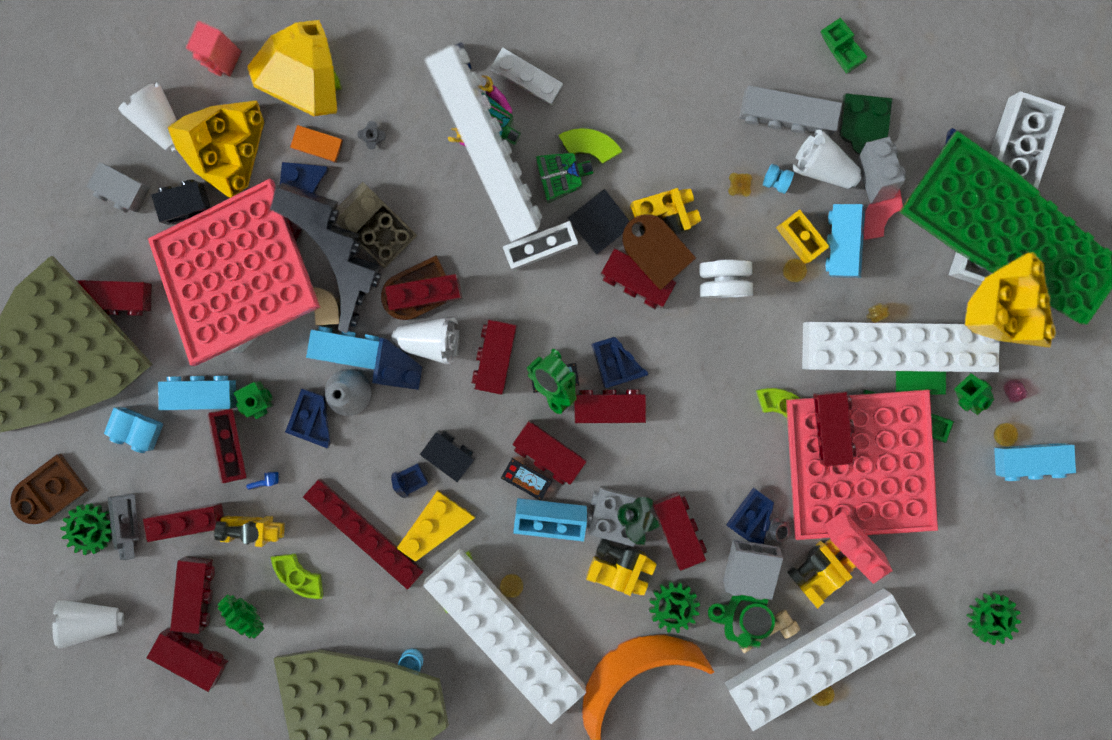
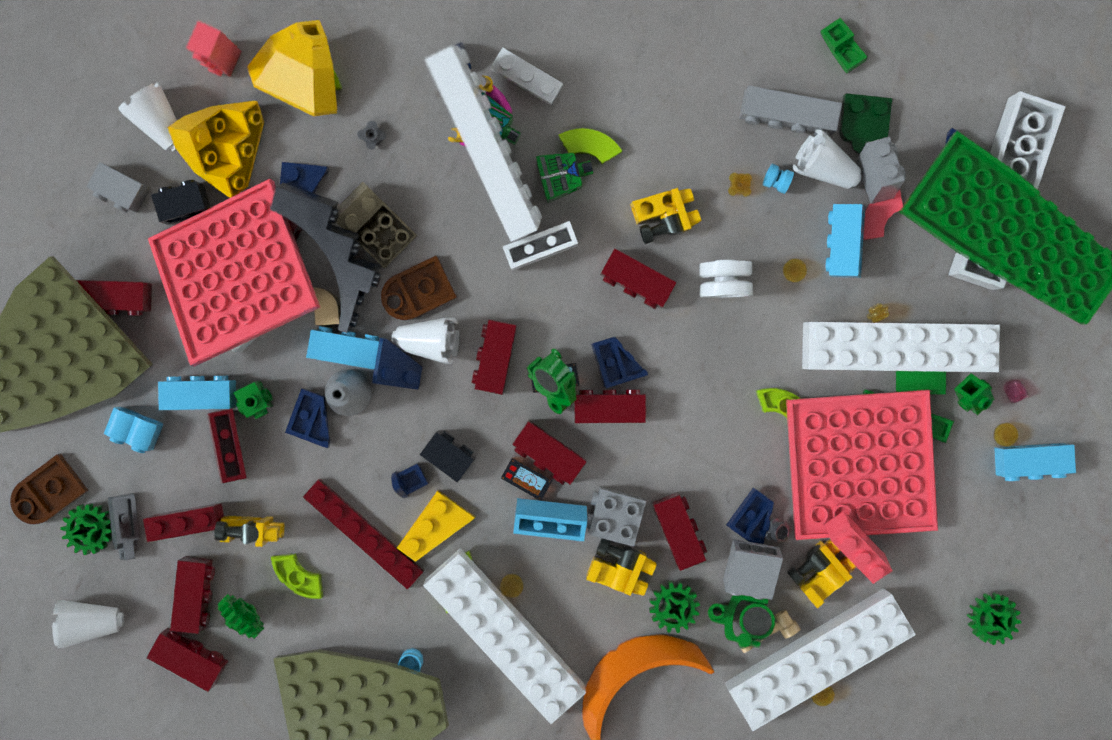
blue hand [246,472,279,490] -> none
orange tile [290,125,343,163] -> none
dark red brick [385,274,463,311] -> none
black tile [568,189,633,255] -> none
dark green plate [617,497,659,545] -> none
reddish brown tile [622,214,696,290] -> none
yellow brick [775,209,829,264] -> none
dark red brick [813,390,857,467] -> none
yellow brick [965,253,1056,347] -> none

